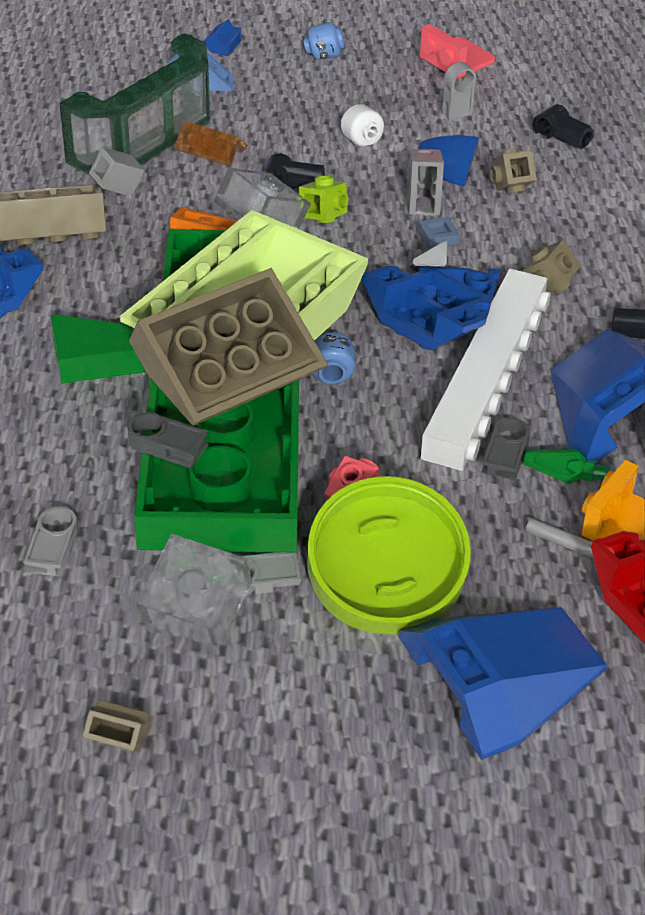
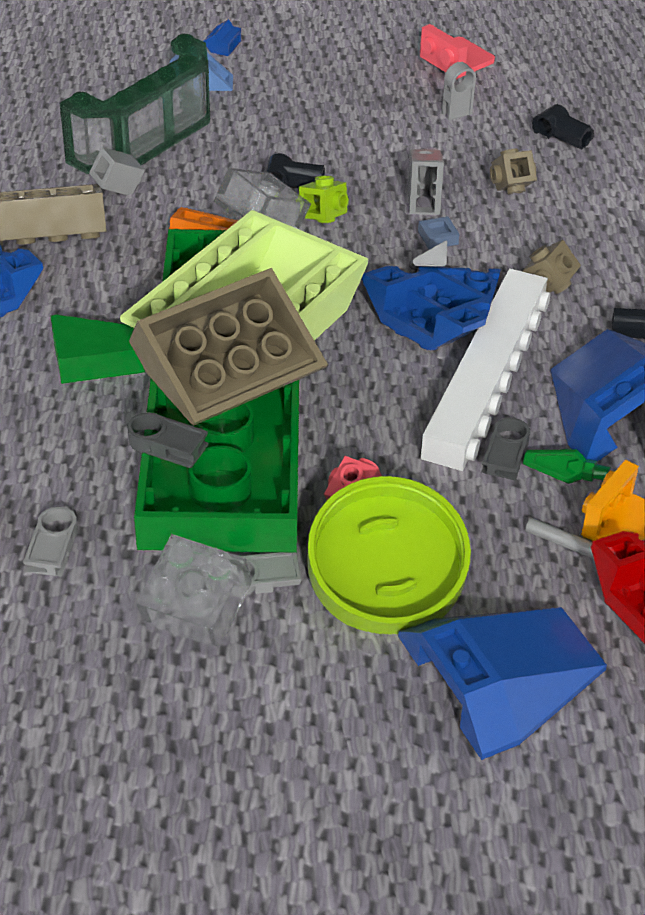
dark tan piece [82,700,151,751] -> none
clear orange panel [174,120,248,166] -> none
medium blue head [304,22,345,60] -> none
medium blue head [313,332,355,384] -> none
white head [341,104,384,146] -> none
blue brick [419,135,479,186] -> none

